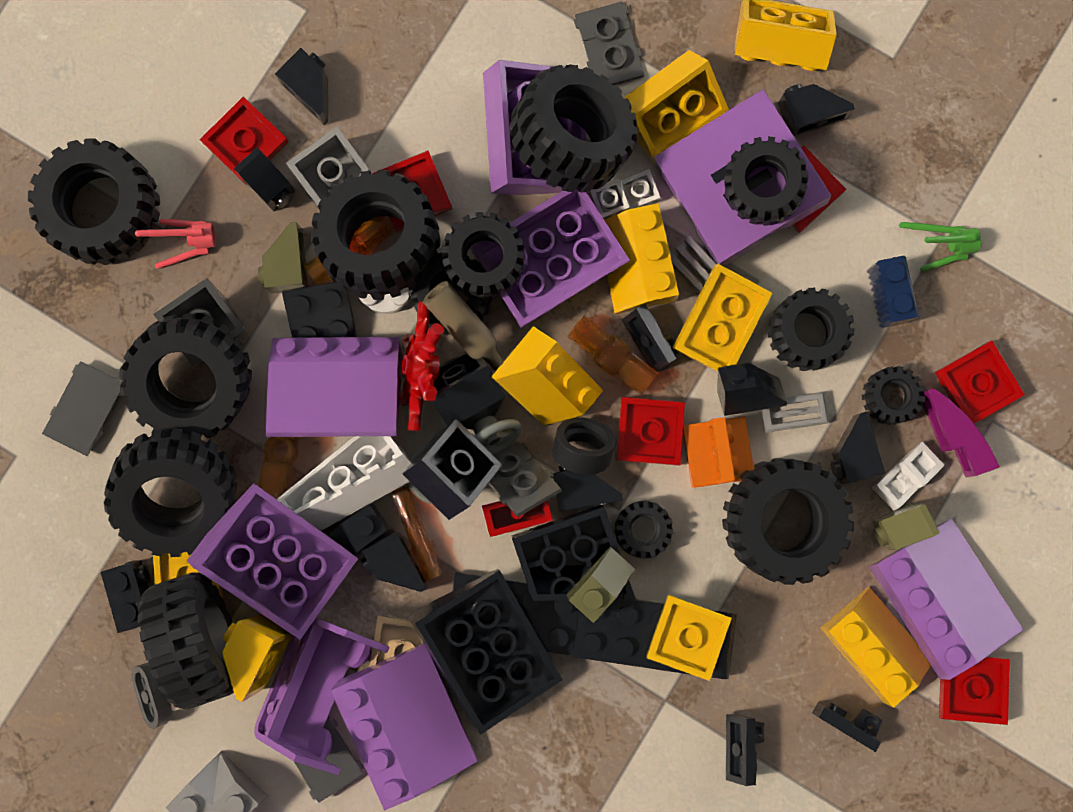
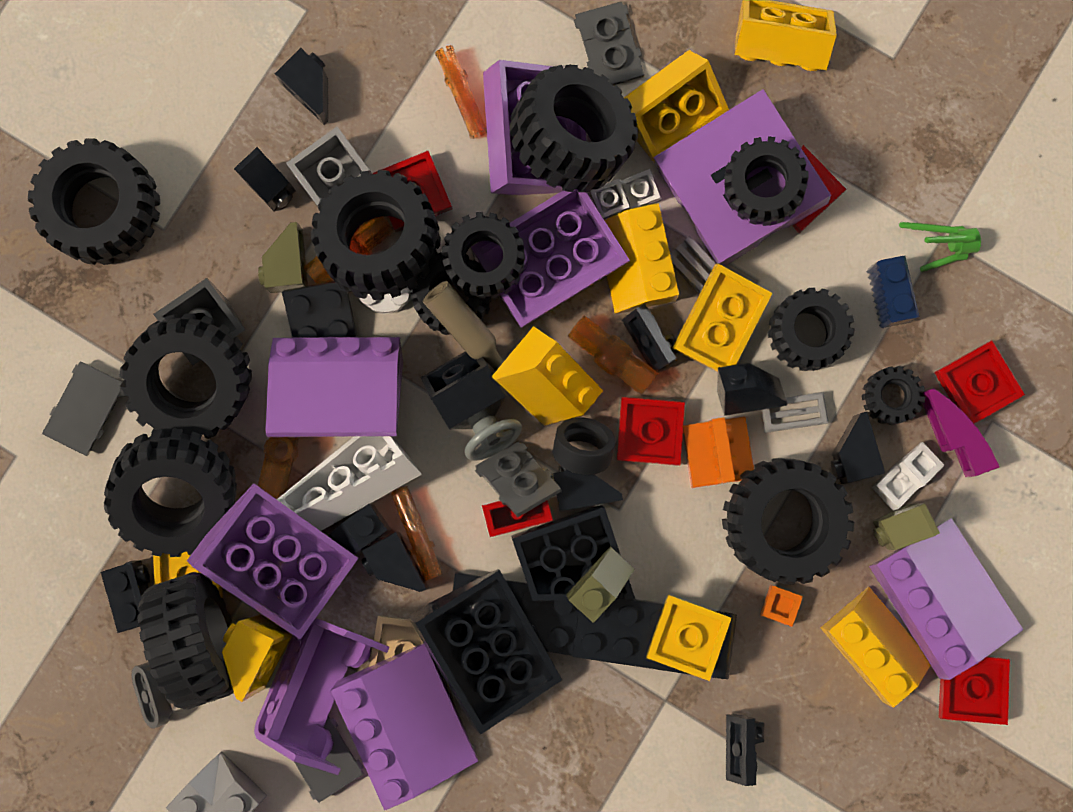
coral plant [135,218,216,269] -> none
red plate [199,97,289,185] -> none
red piece [400,302,444,431] -> none
black piece [402,419,502,520] -> none
black tyre [614,501,674,559] -> none
black slope [778,84,855,136] -> none
black hinge [812,702,882,752] -> none
none -> clear orange pin [435,45,487,139]
none -> orange plate [760,585,803,627]

